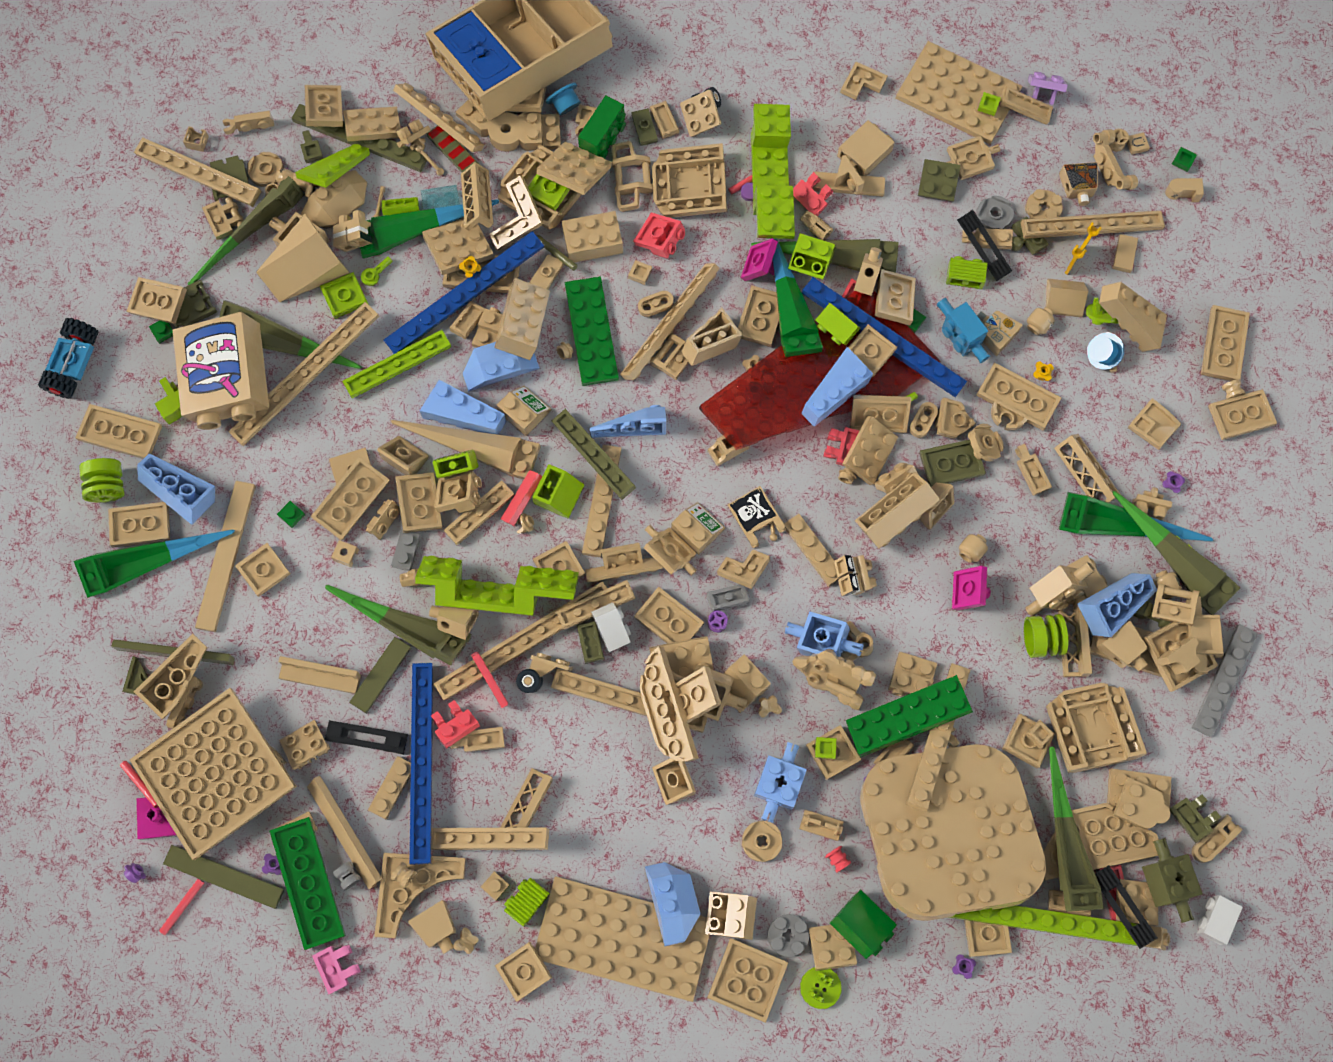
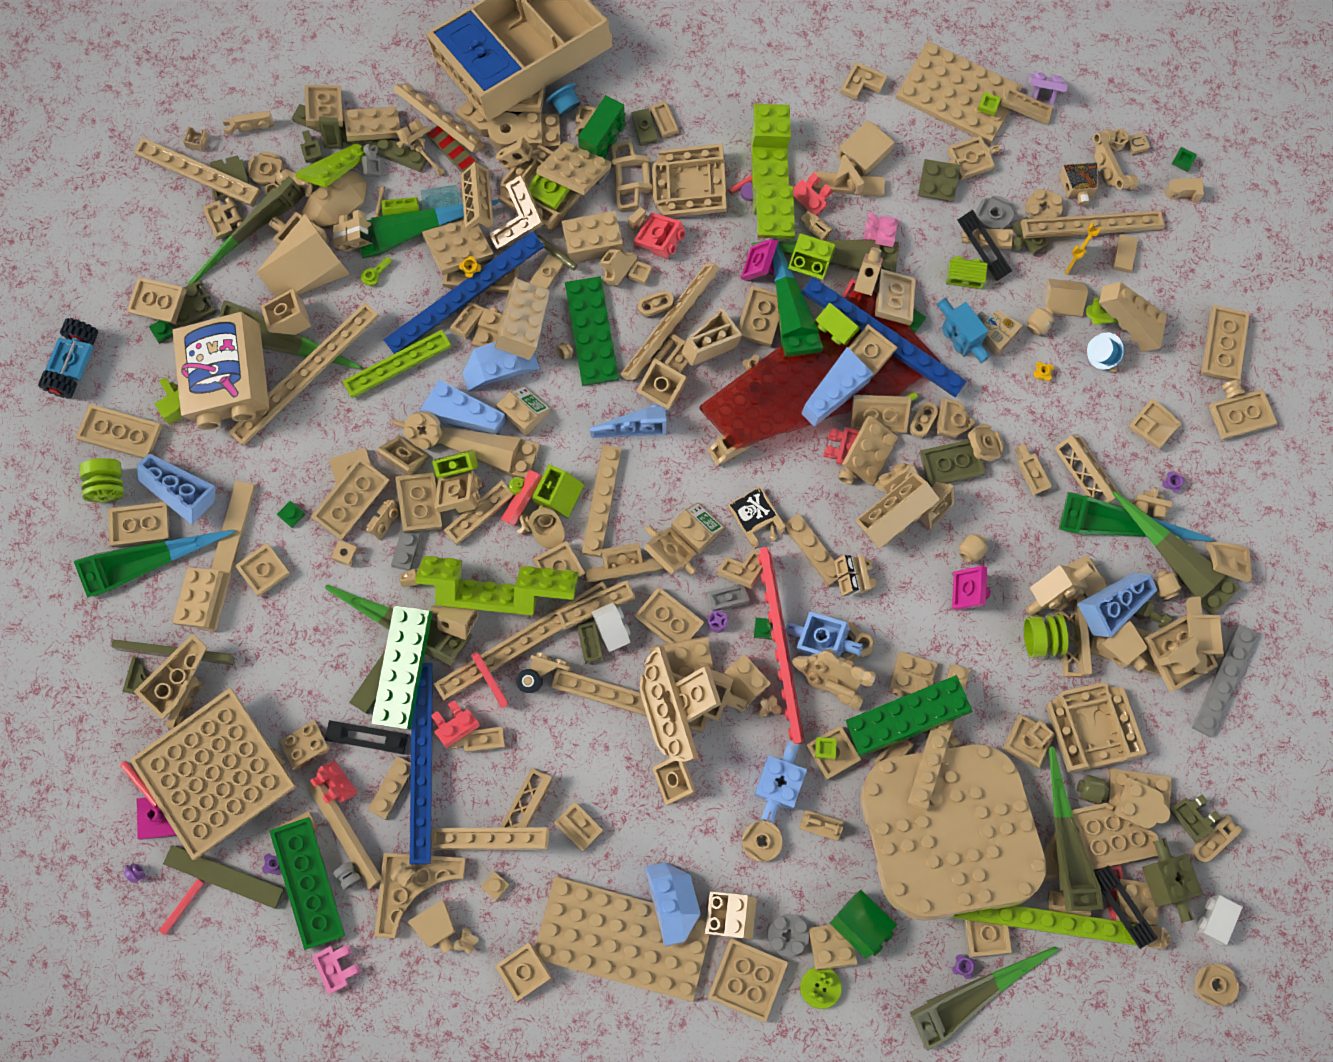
tan fence [278,656,362,694] -> none
lime tile [320,272,369,319] -> none
lime brick [504,878,550,927] -> none
olive plate [551,408,636,500] -> none
tan plate [680,87,721,137] -> none
coral bush [825,846,852,873] -> none
tan plate [976,362,1061,431] -> none
tan plate [1152,584,1199,626] -> none
none -> tan plate [172,567,224,629]
none -> tan slope [261,288,312,335]
none -> coral plate [310,761,358,804]
none -> olive tile [318,117,343,148]
none -> light grey plate [362,144,382,177]
none -> plate [371,606,432,730]
none -> tan plate [403,411,442,450]
none -> tan leg [496,137,533,169]
none -> lime piece [508,477,524,496]
none -> tan piece [528,505,565,548]
none -> tan plate [554,802,603,852]
none -> tan brick [599,249,638,286]
none -> tan plate [628,207,646,231]
none -> tan slope [636,358,687,410]
none -> green plate [754,617,774,640]
none -> coral plate [758,547,805,744]
none -> bright pink plate [863,213,898,247]
none -> olive plate [909,947,1058,1051]
none -> olive head [1077,775,1109,804]
none -> tan plate [1194,963,1239,1007]
none -> tan plate [1205,542,1252,583]

